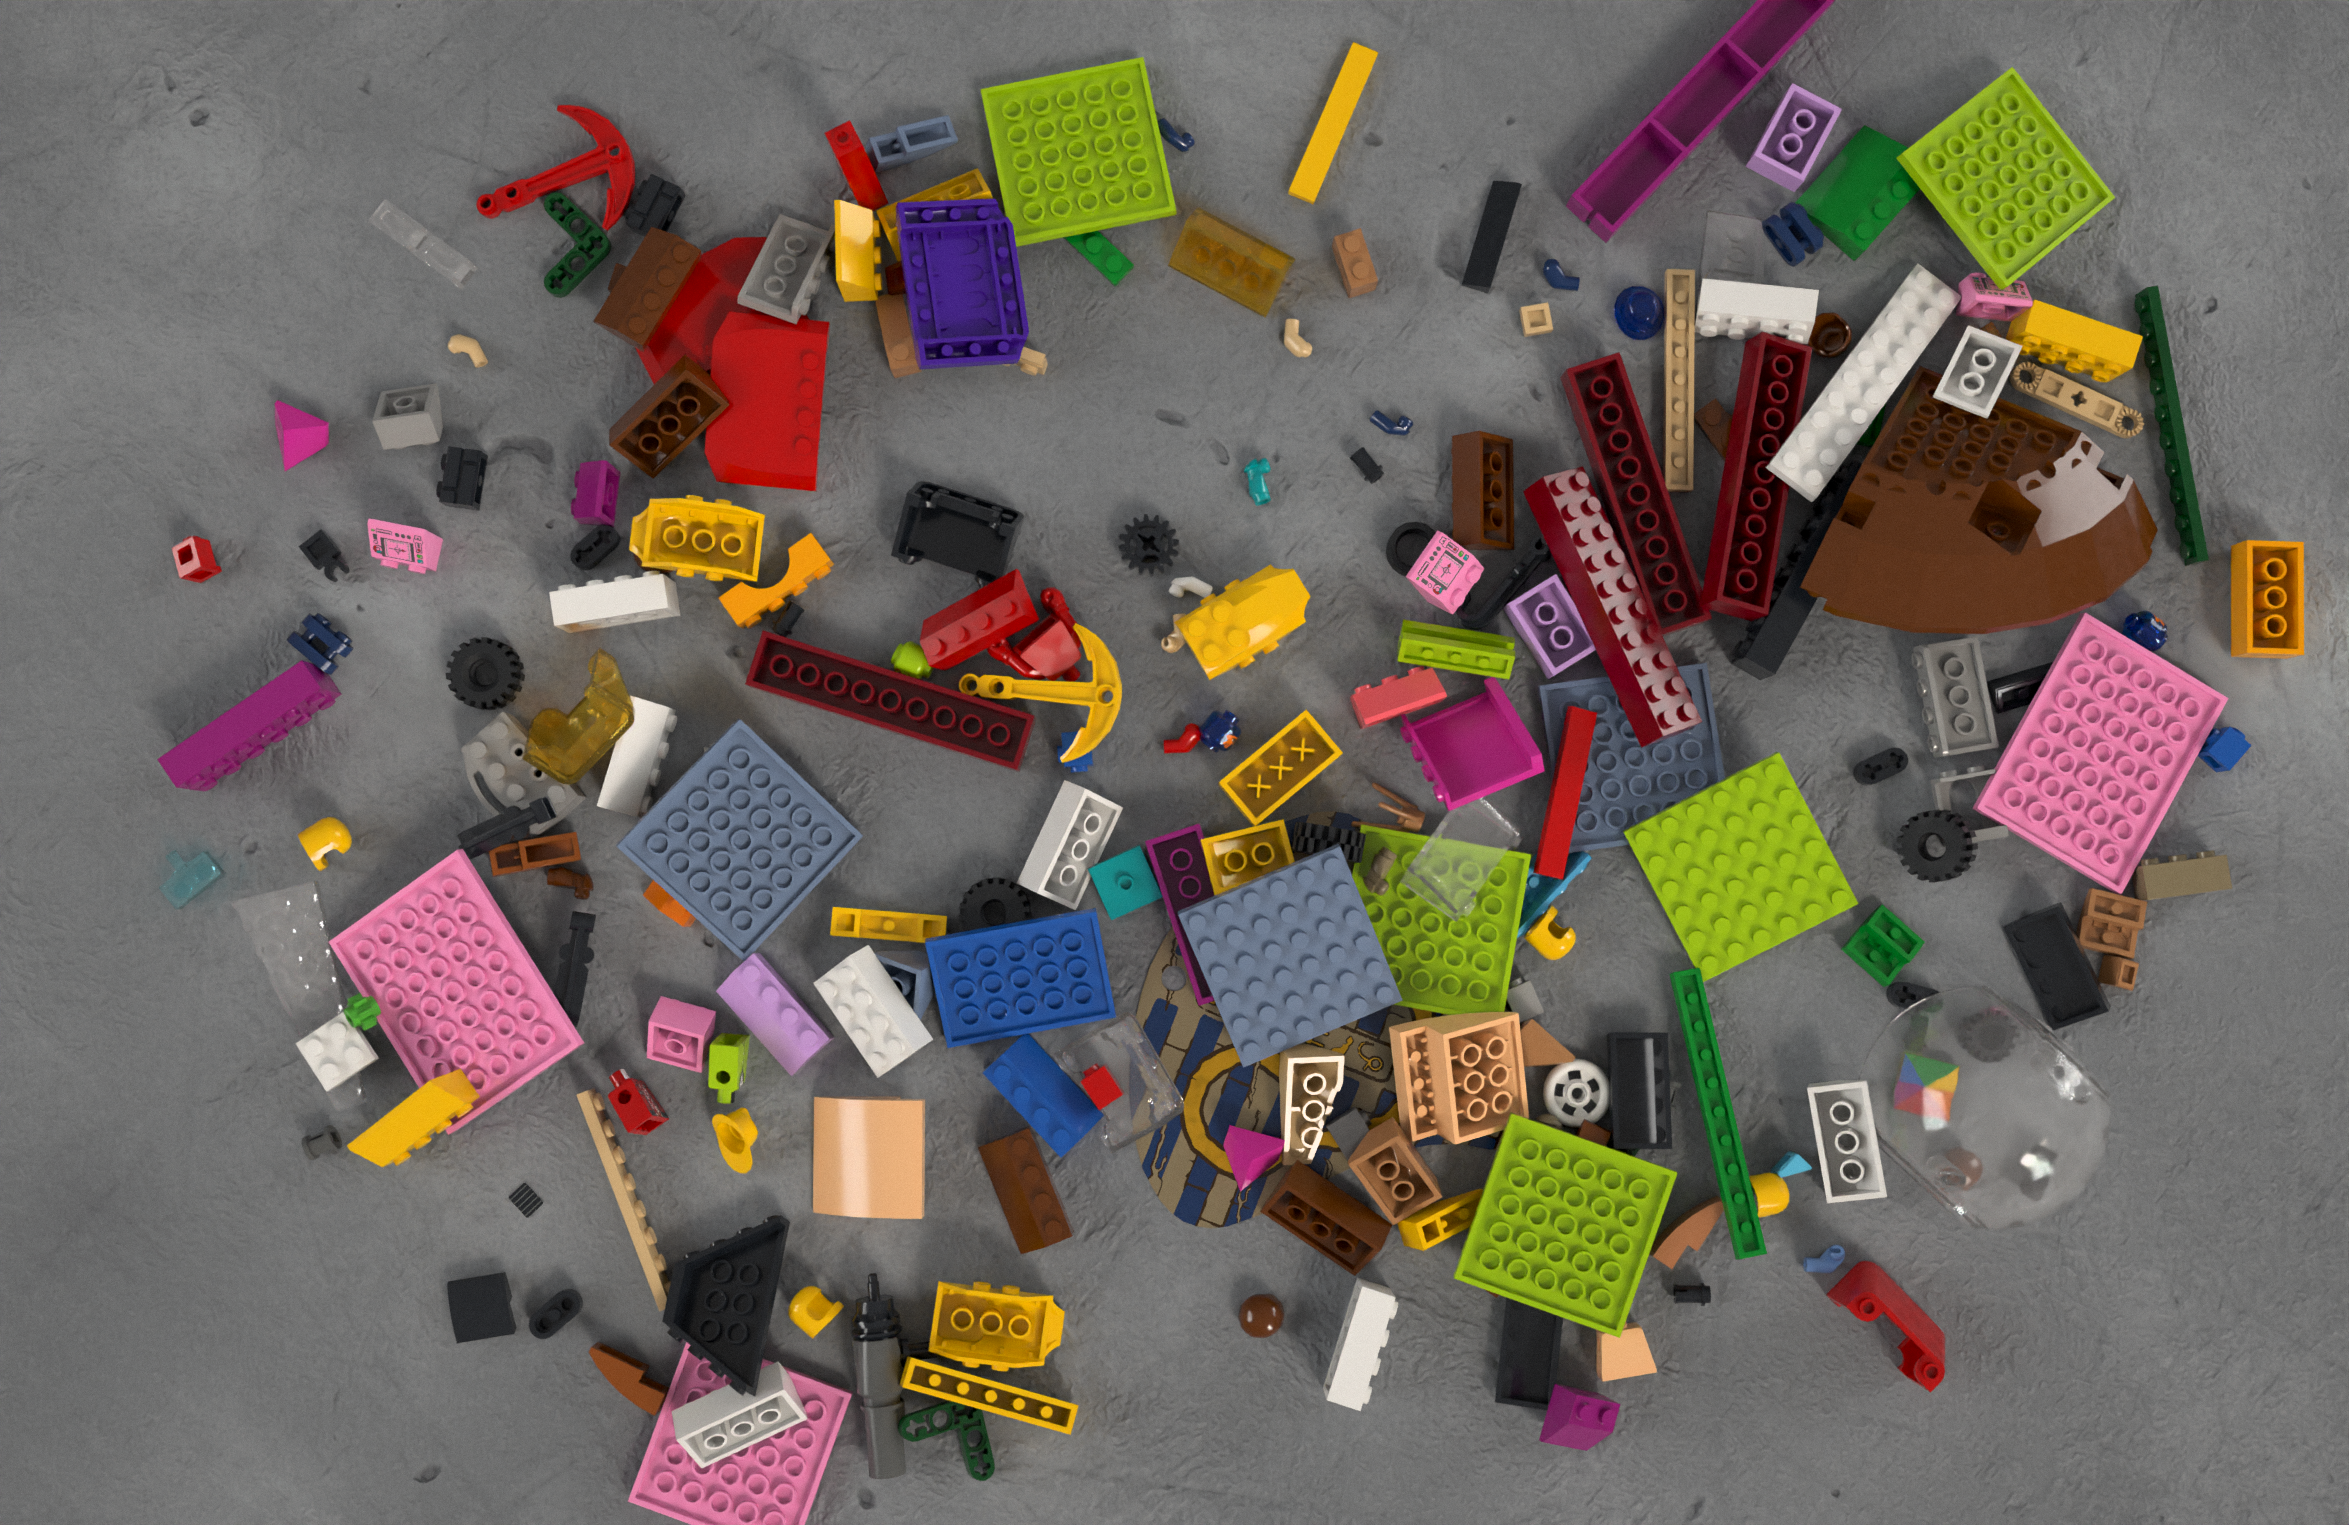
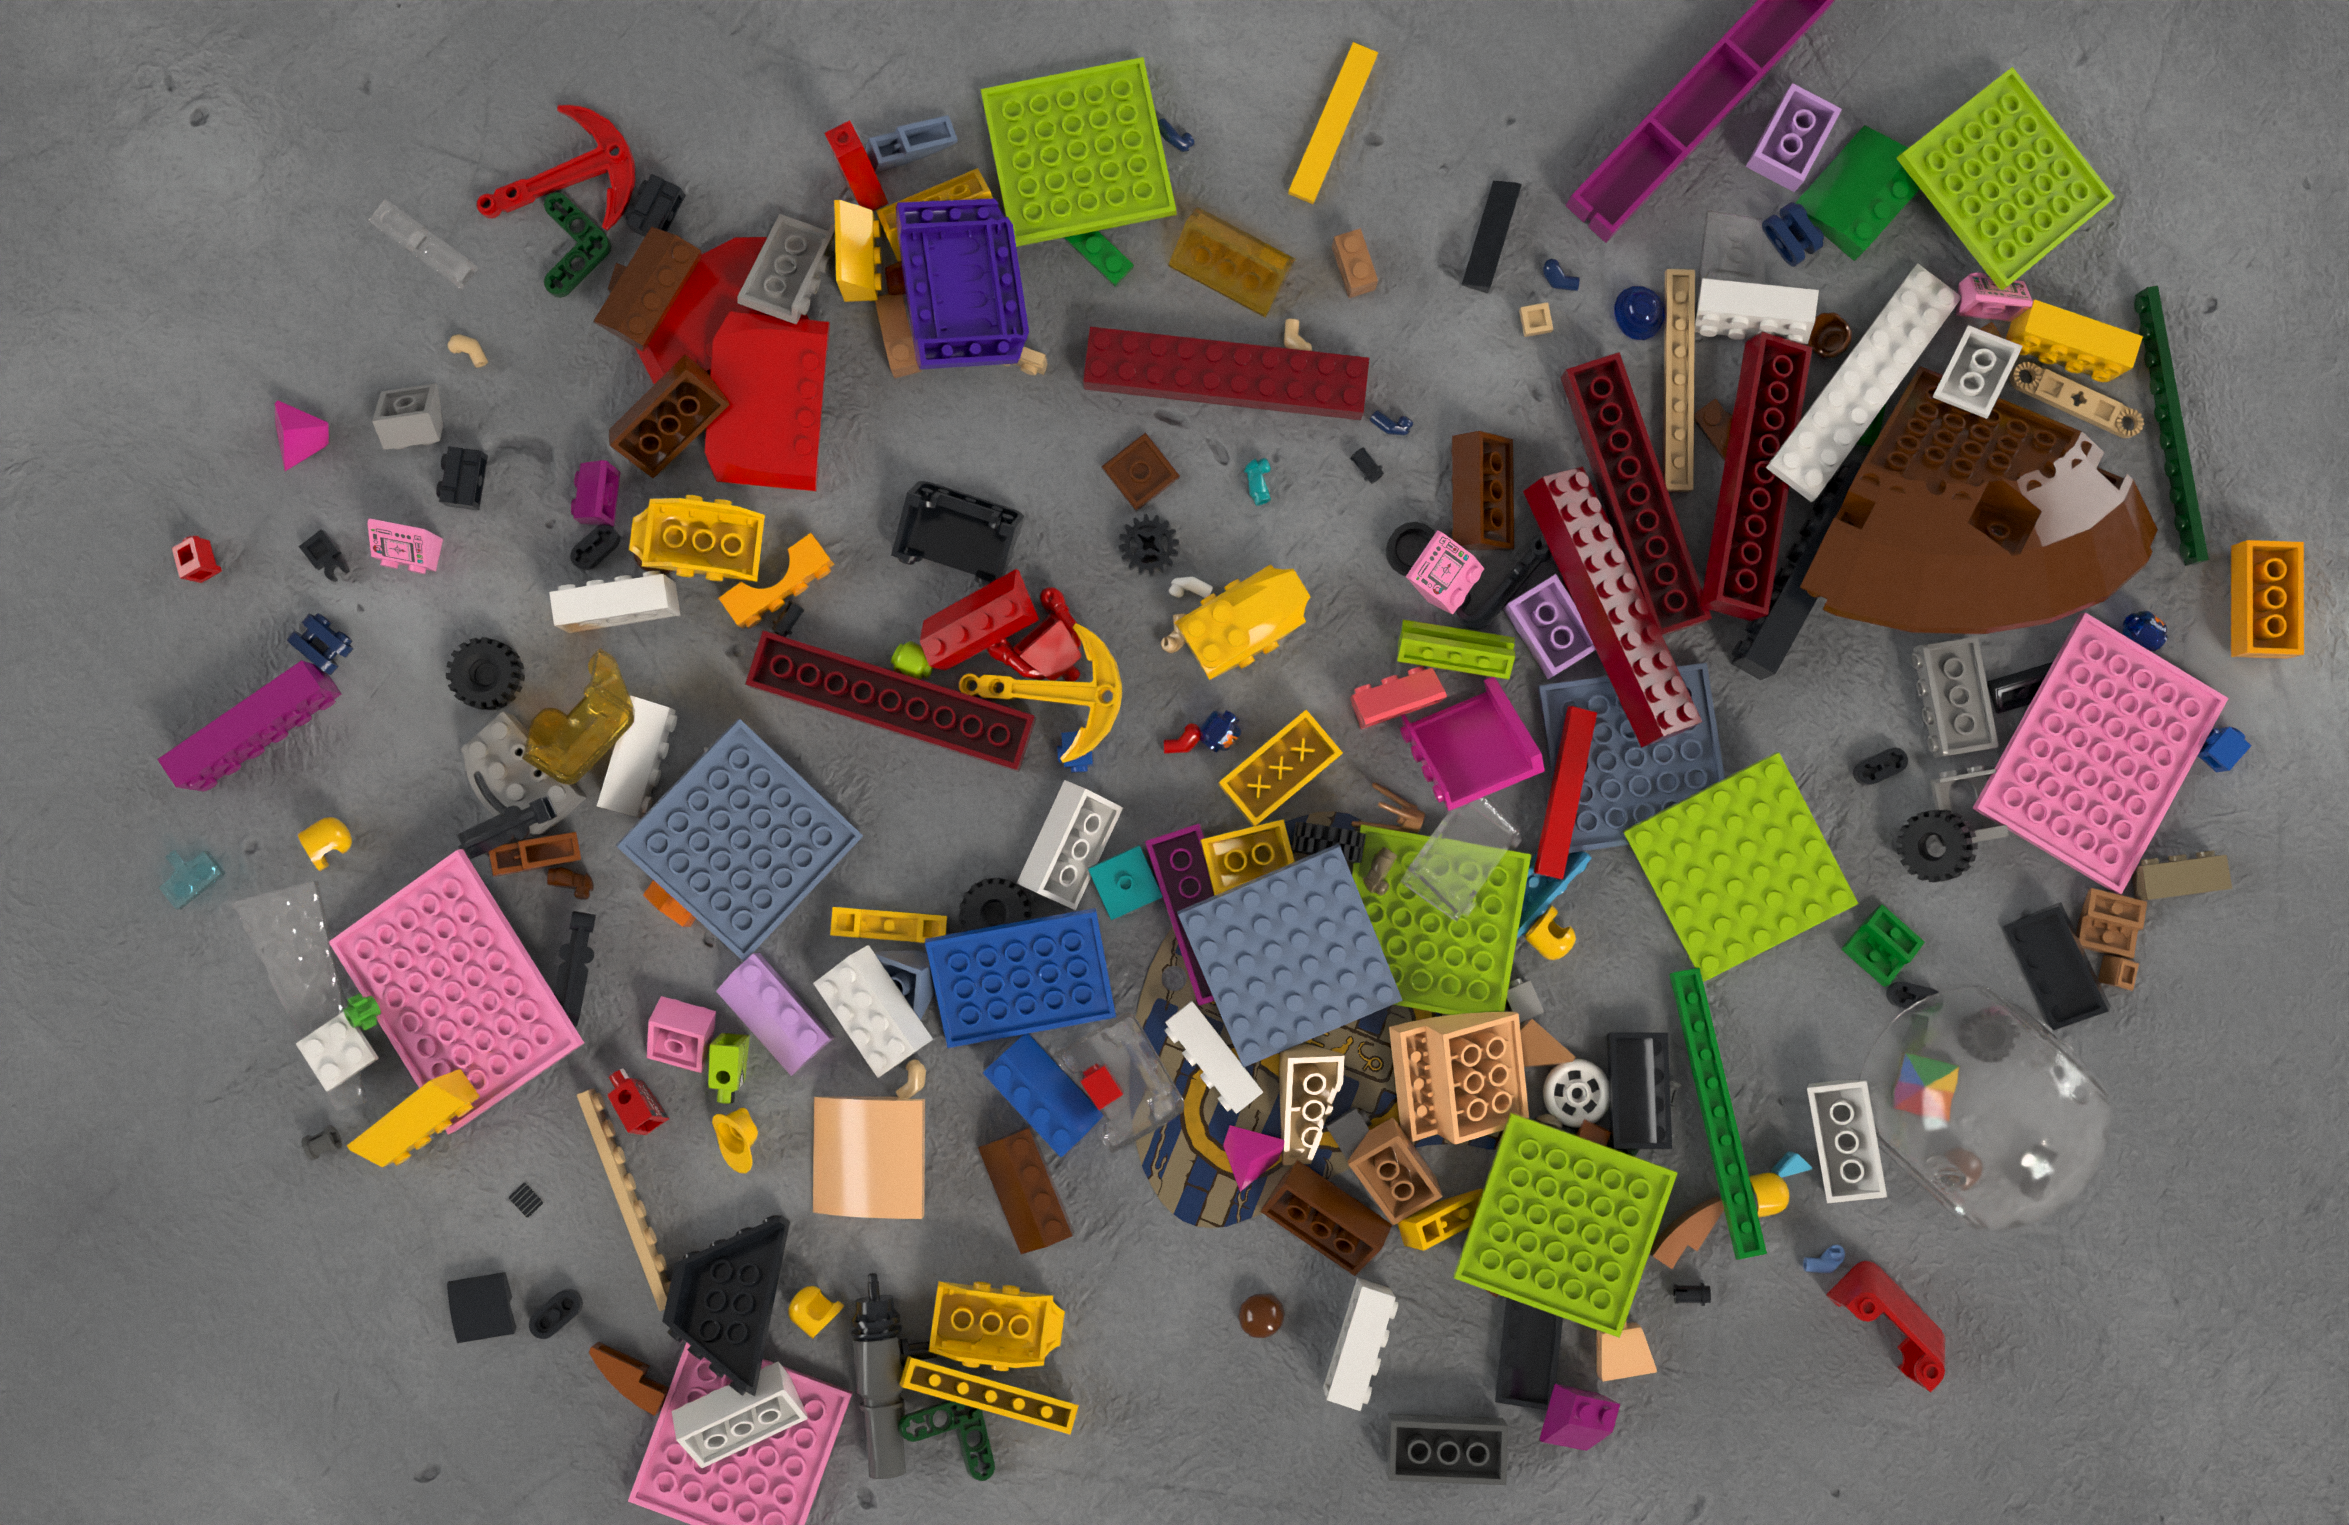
none -> tan arm [896,1060,926,1099]
none -> dark red brick [1083,327,1370,420]
none -> reddish brown tile [1101,432,1180,512]
none -> white brick [1164,1001,1263,1114]
none -> dark grey brick [1386,1413,1508,1485]

